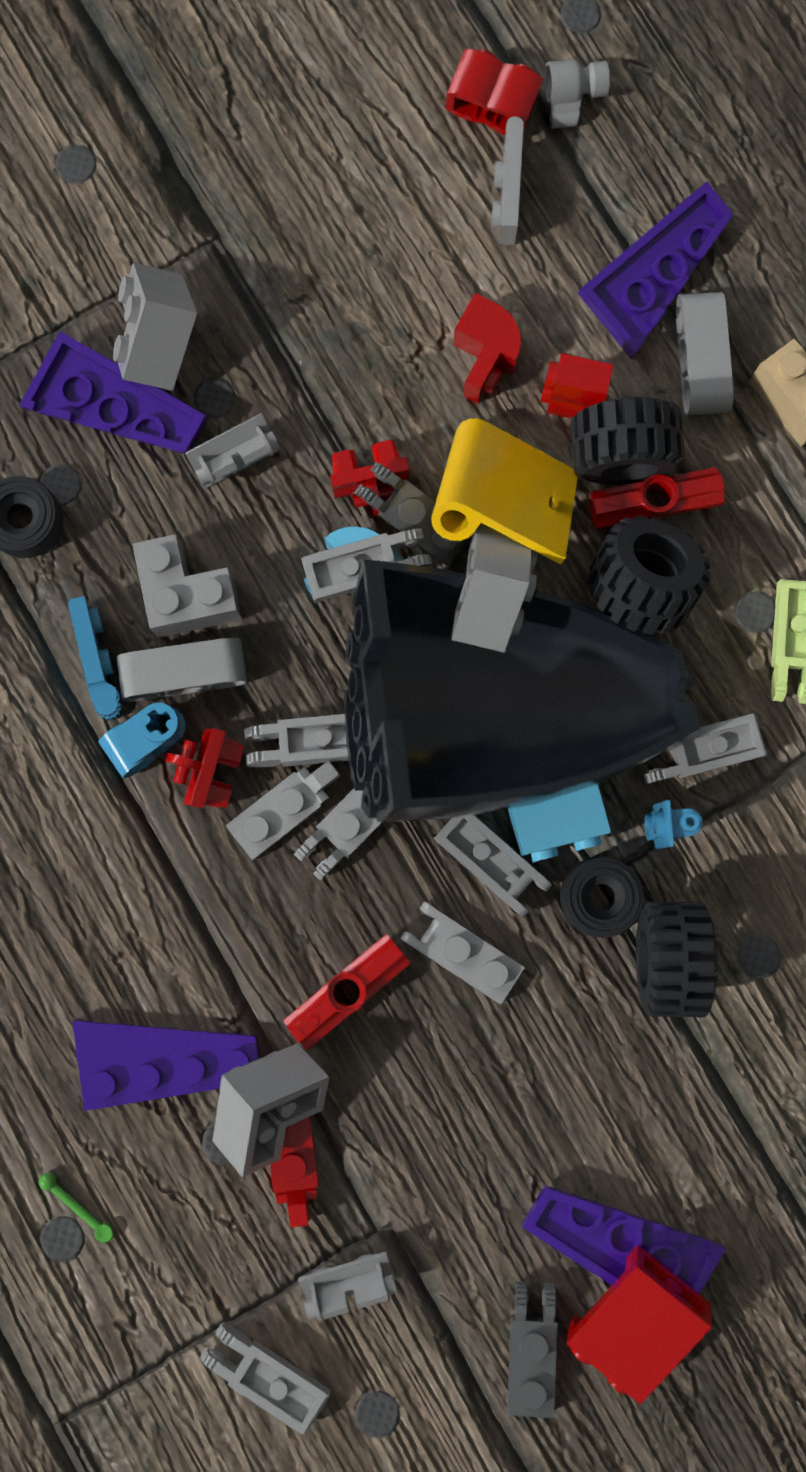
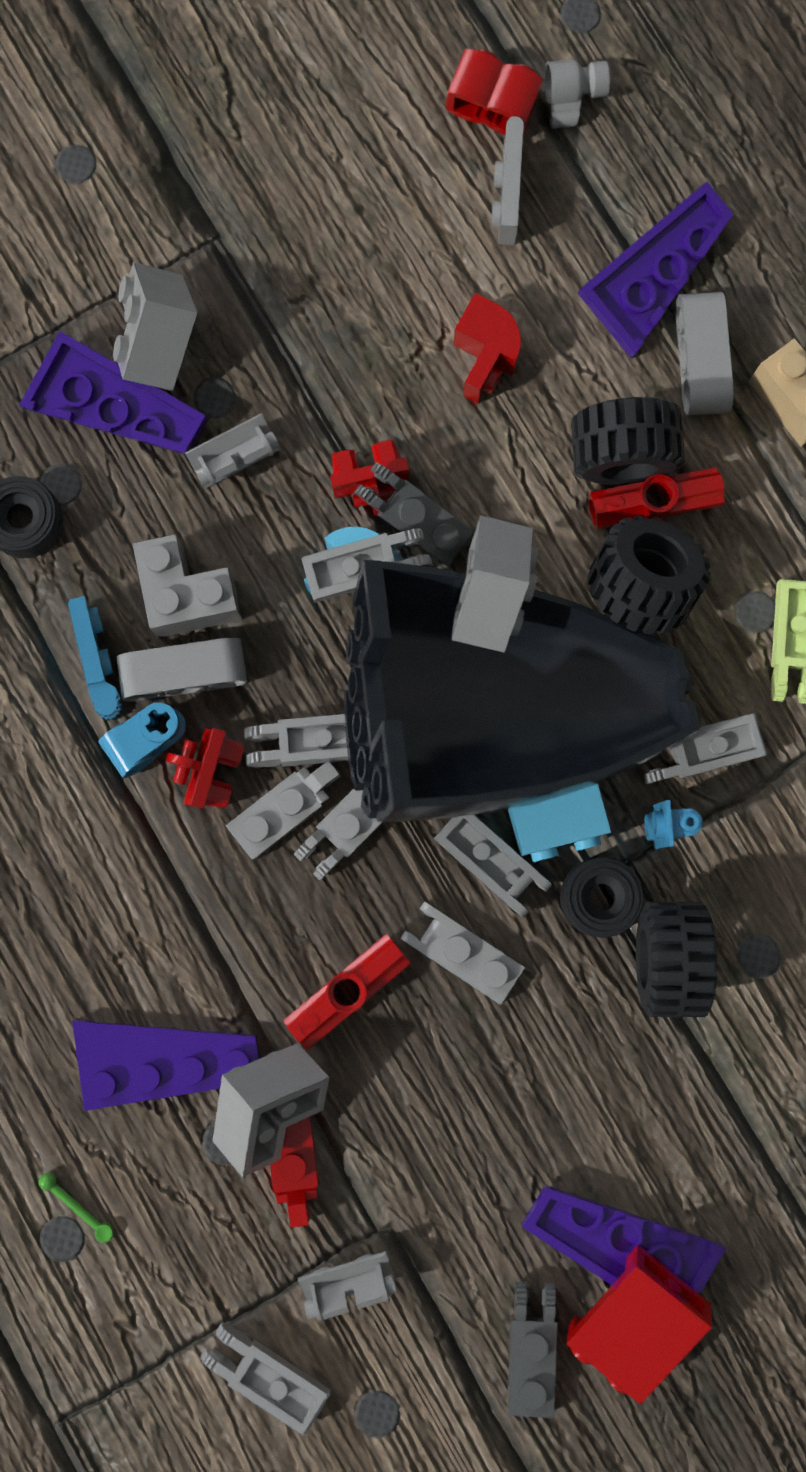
yellow door [431,418,578,565] -> none
red brick [540,352,614,419] -> none

